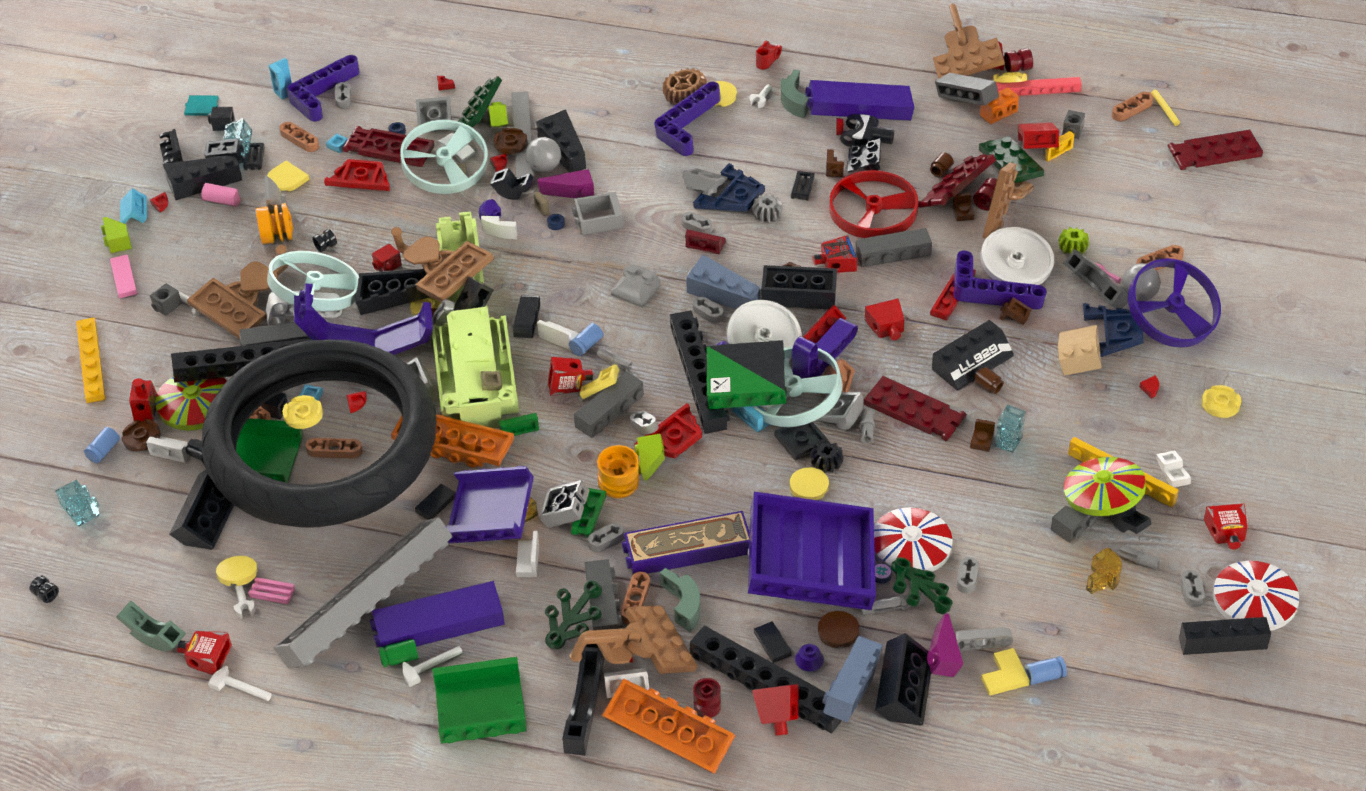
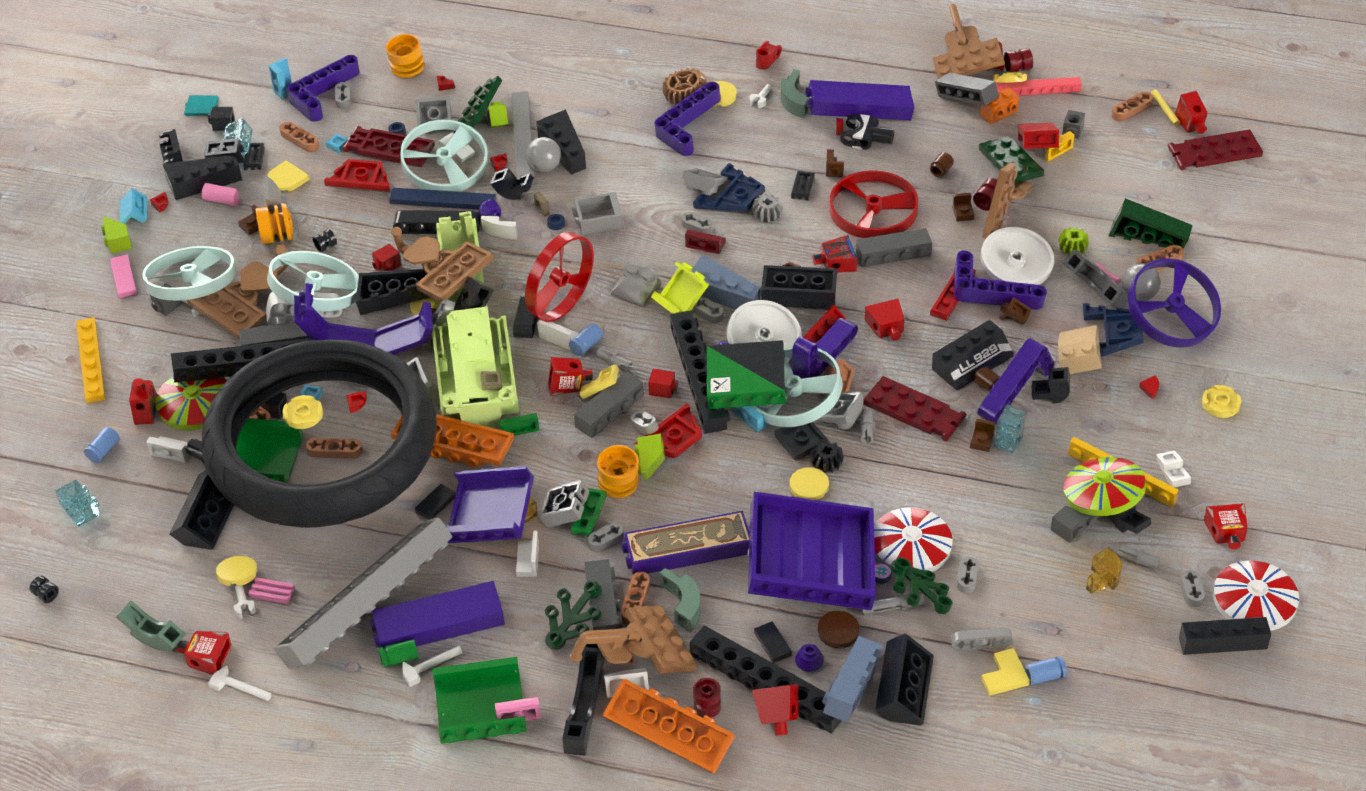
reddish brown tile [121,419,161,451] -> none
reddish brown tile [494,128,528,155] -> none
magenta slope [538,169,594,199] -> none
black hinge [847,139,881,173] -> none
dark red hinge [918,154,996,208] -> none
magenta slope [927,613,964,677] -> none
none -> light aqua piece [143,246,236,301]
none -> reddish brown bracket [238,205,259,235]
none -> light orange wheel [385,34,425,78]
none -> dark blue tile [389,188,496,209]
none -> black beam [393,210,481,234]
none -> bright pink brick [495,697,541,721]
none -> red piece [525,232,594,322]
none -> red brick [648,368,678,398]
none -> neon yellow panel [651,261,709,314]
none -> dark purple beam [977,338,1054,424]
none -> black brick [1032,367,1070,404]
none -> dark green wedge [1108,198,1193,249]
none -> red torso [1175,91,1208,134]

